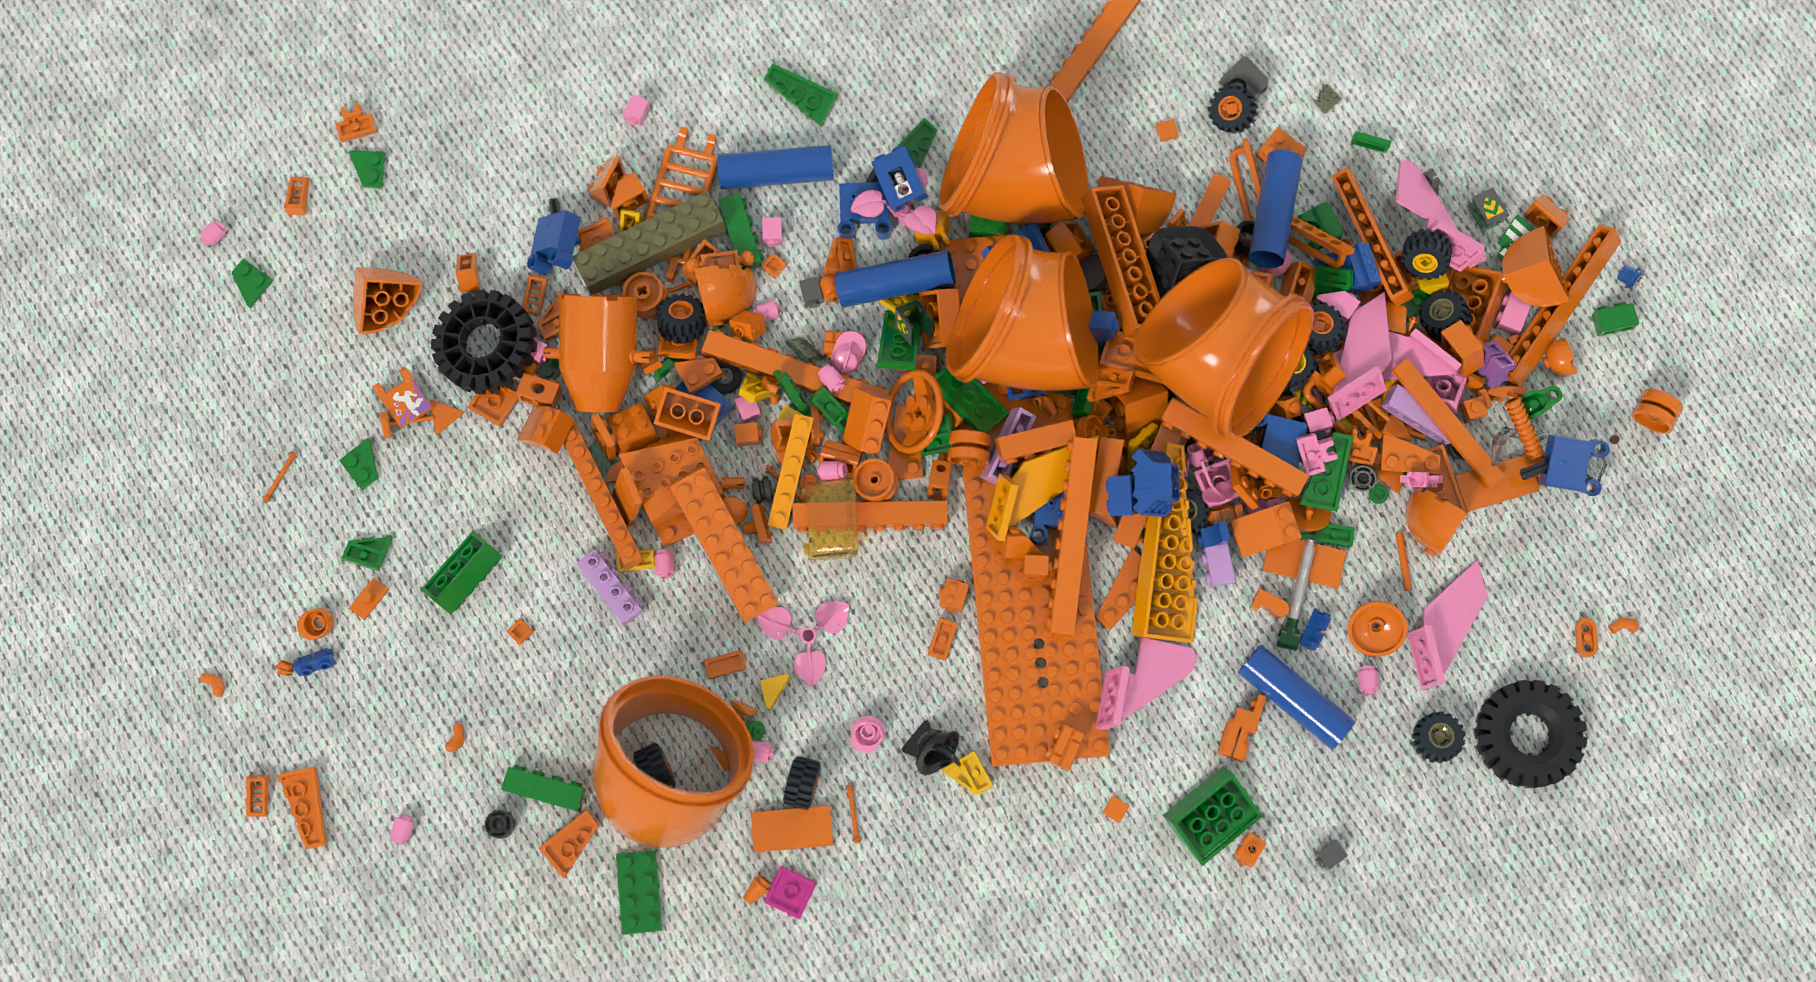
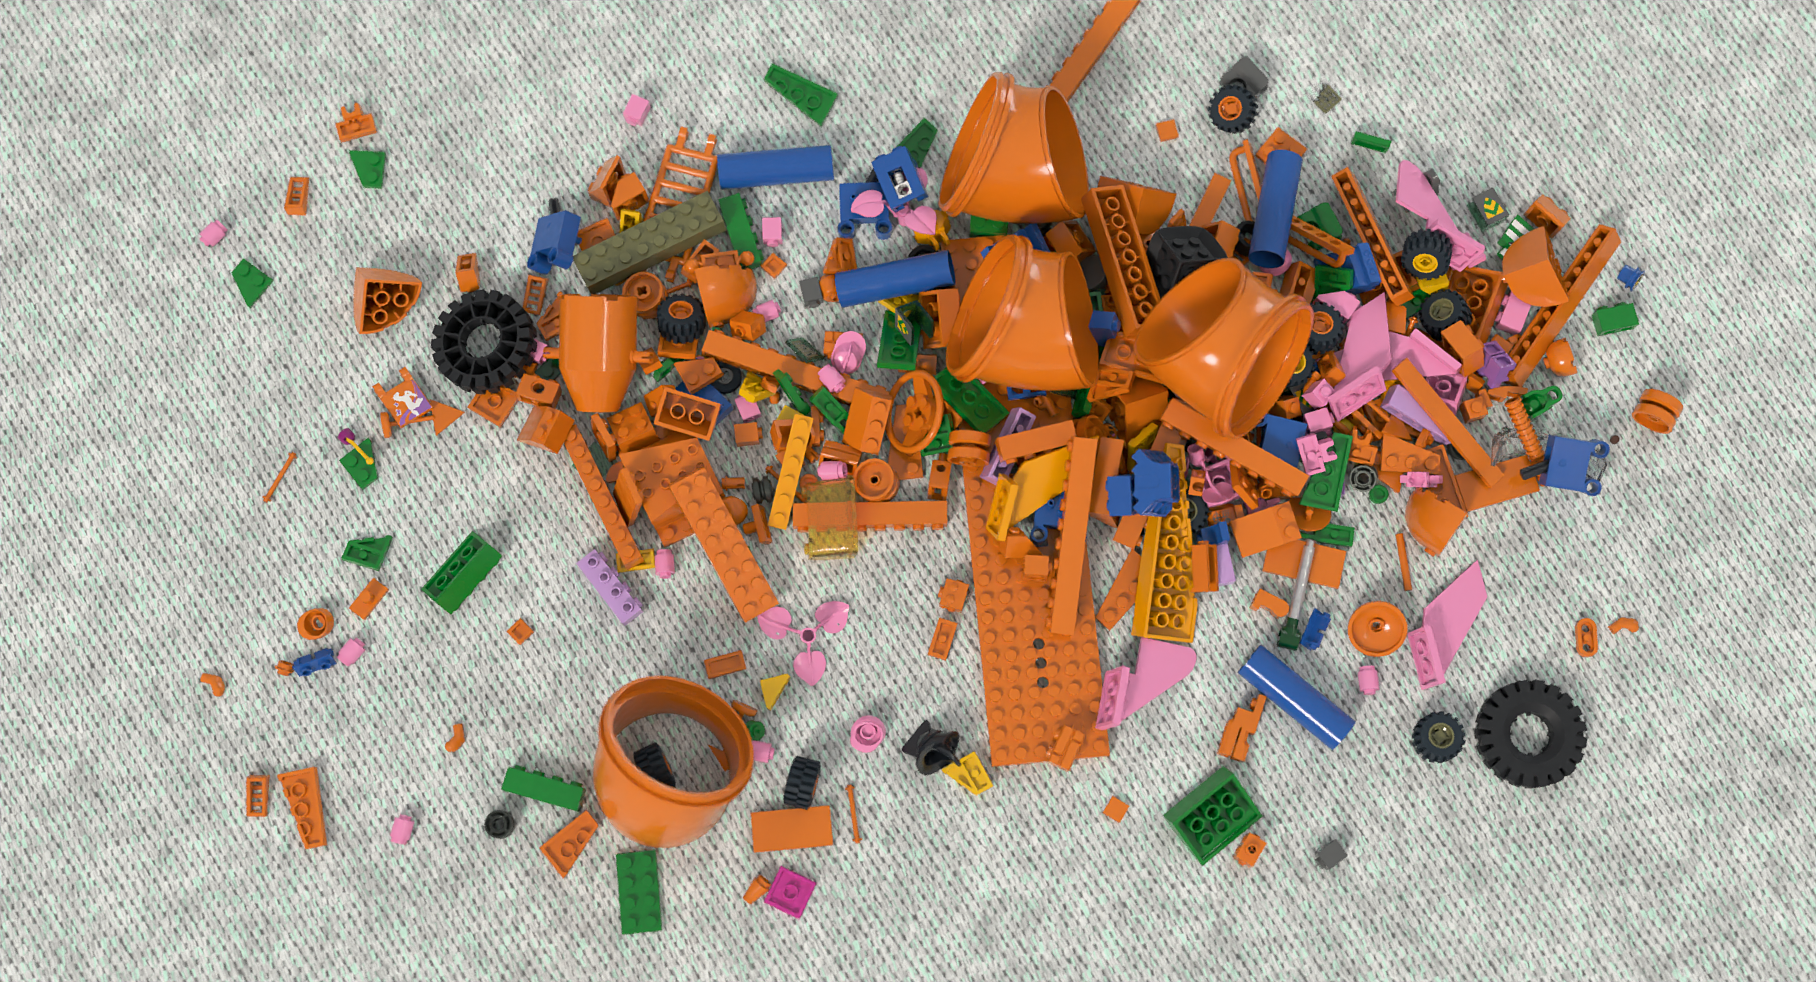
none -> bright pink brick [337,637,366,667]
none -> hinge [338,428,374,465]
none -> orange piece [1188,469,1206,496]
none -> orange window [1190,541,1219,592]
none -> bright pink brick [1302,379,1336,409]
none -> orange tile [1415,428,1434,448]

